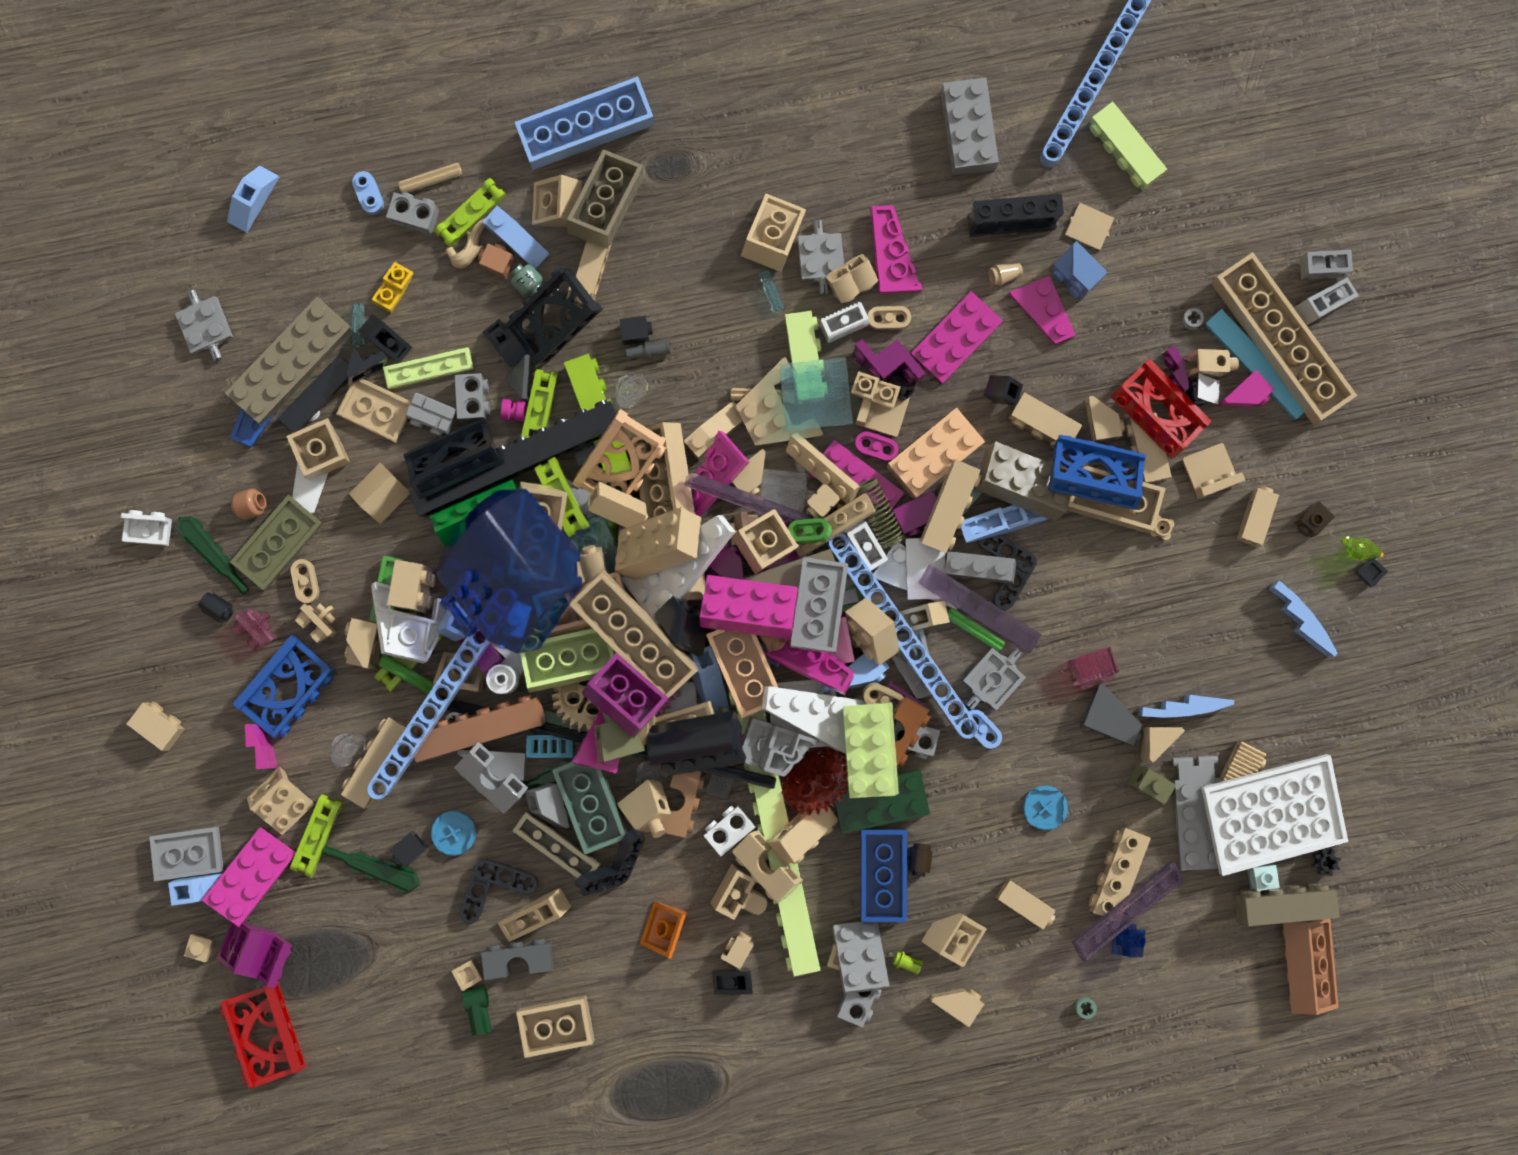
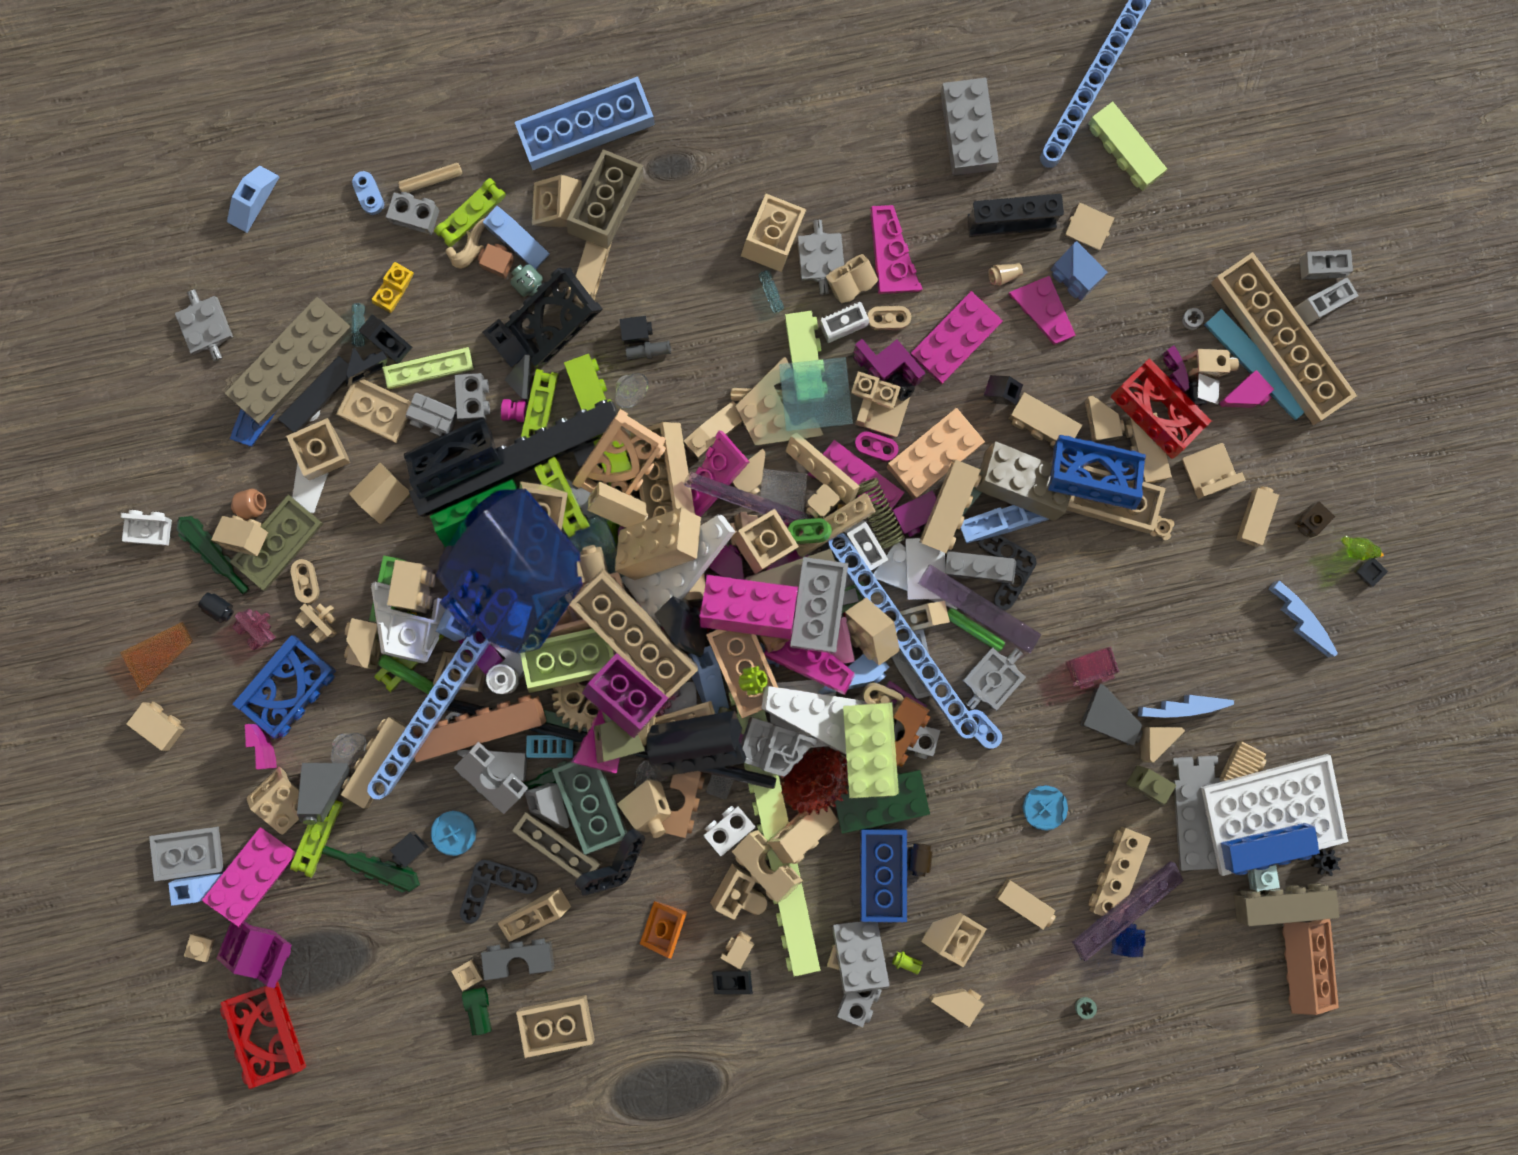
none -> clear orange wing [120,622,193,692]
none -> tan brick [211,515,268,556]
none -> dark grey slope [297,763,351,825]
none -> lime gear [739,666,767,695]
none -> blue brick [1221,823,1320,875]

